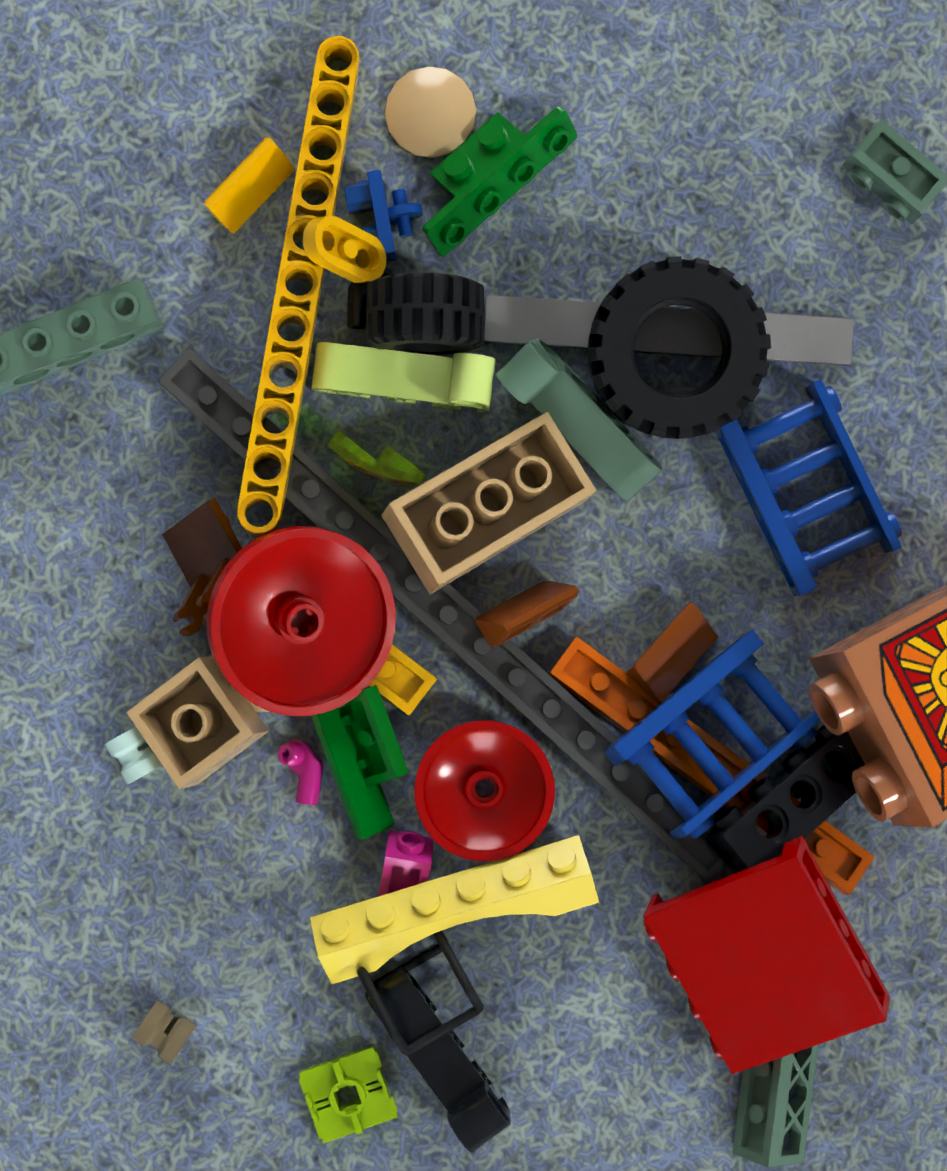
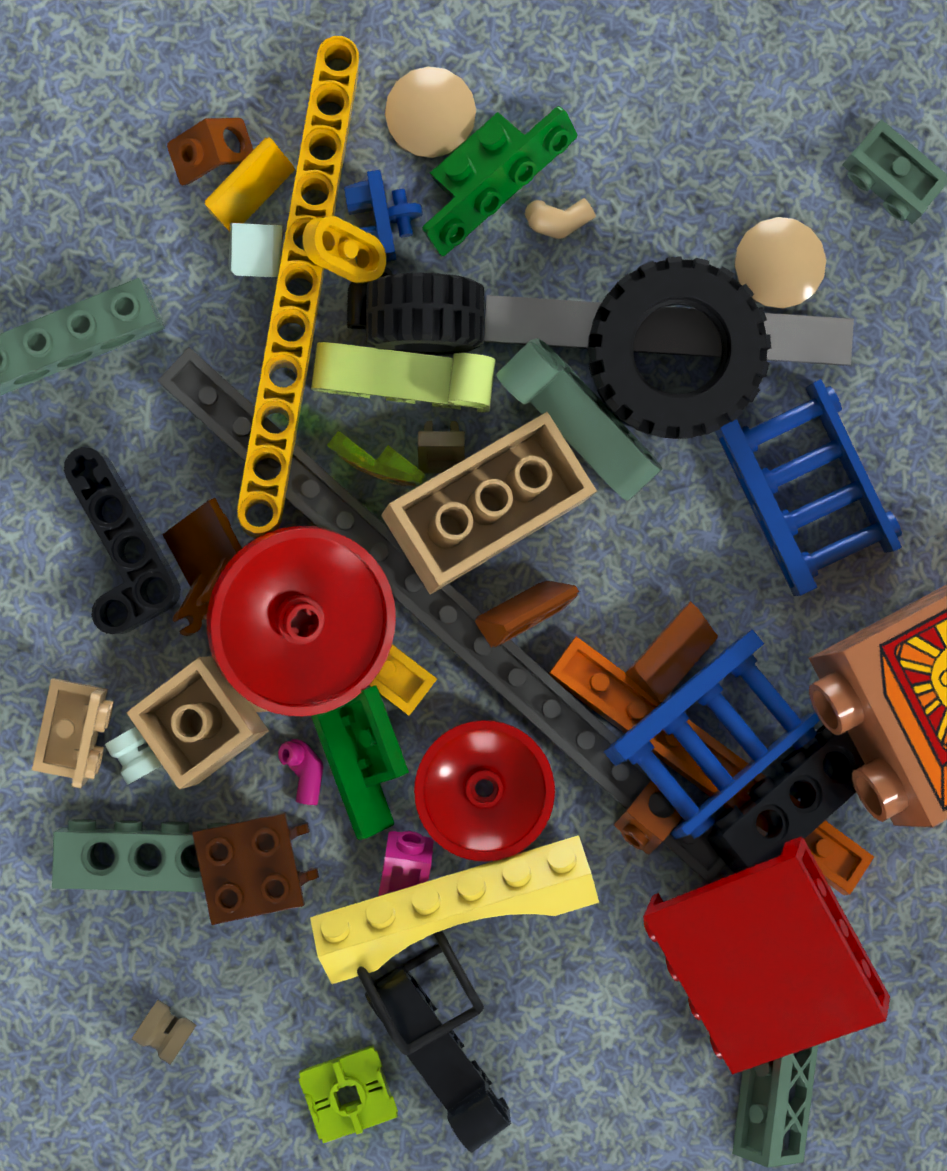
none -> tan bracket [32,678,114,789]
none -> sand green brick [52,819,232,892]
none -> black beam [64,447,181,634]
none -> dark orange bracket [167,118,253,185]
none -> reddish brown plate [192,812,319,925]
none -> light aqua piece [229,223,282,277]
none -> dark tan tile [418,421,465,473]
none -> tan arm [525,198,596,239]
none -> dark orange bracket [614,780,682,855]
none -> tan dish [734,217,826,309]

